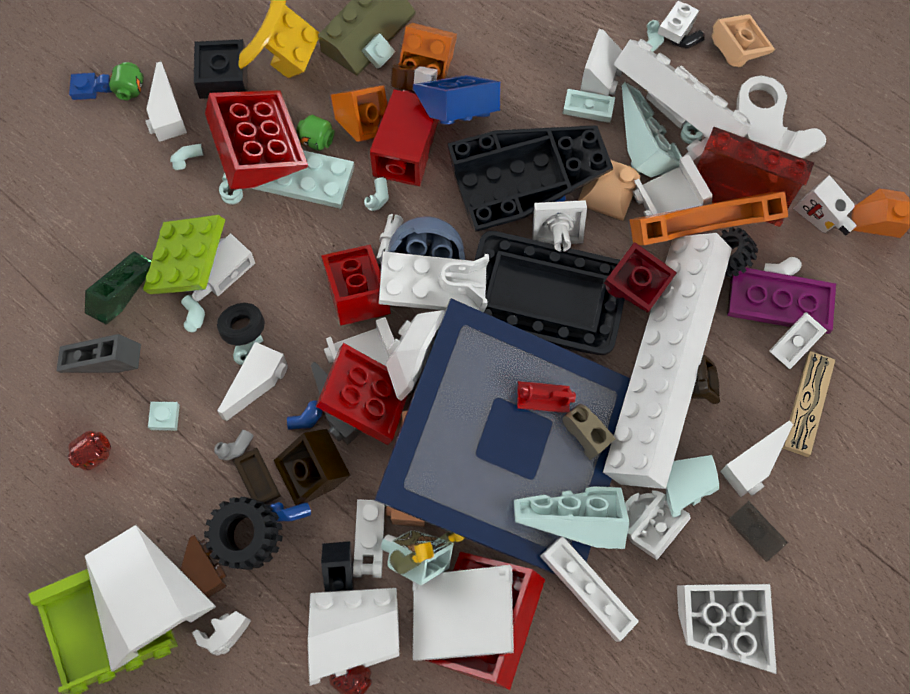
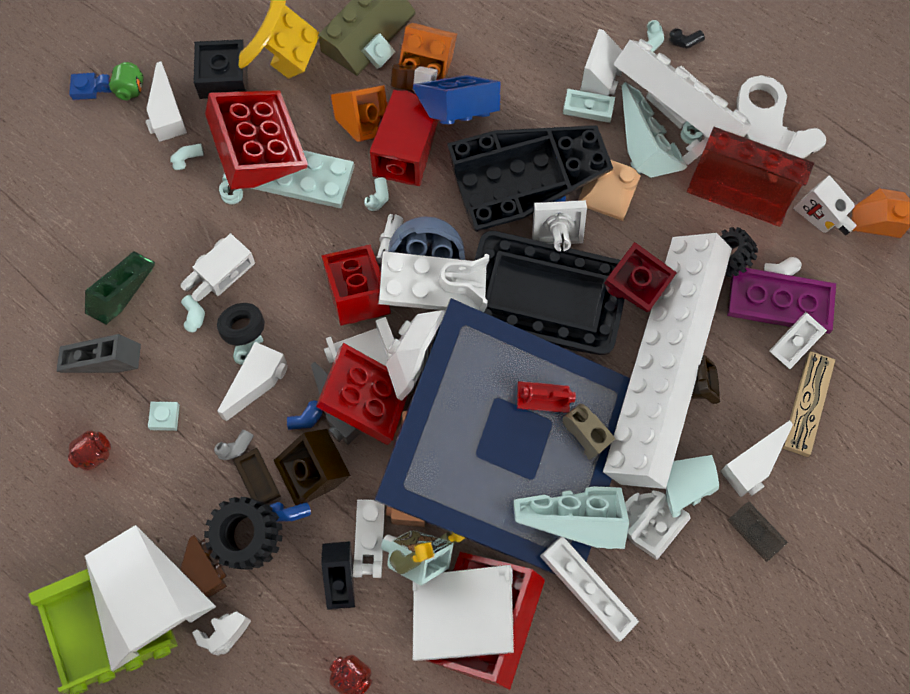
lime plate [143,215,225,294] -> none
bright green head [296,115,335,151] -> none
white wedge [308,588,399,686] -> none
orange arch [629,192,788,245] -> none
white panel [632,154,712,216] -> none
white plate [657,1,699,44] -> none
white wedge [677,584,777,674] -> none
light nougat slope [712,14,775,67] -> none

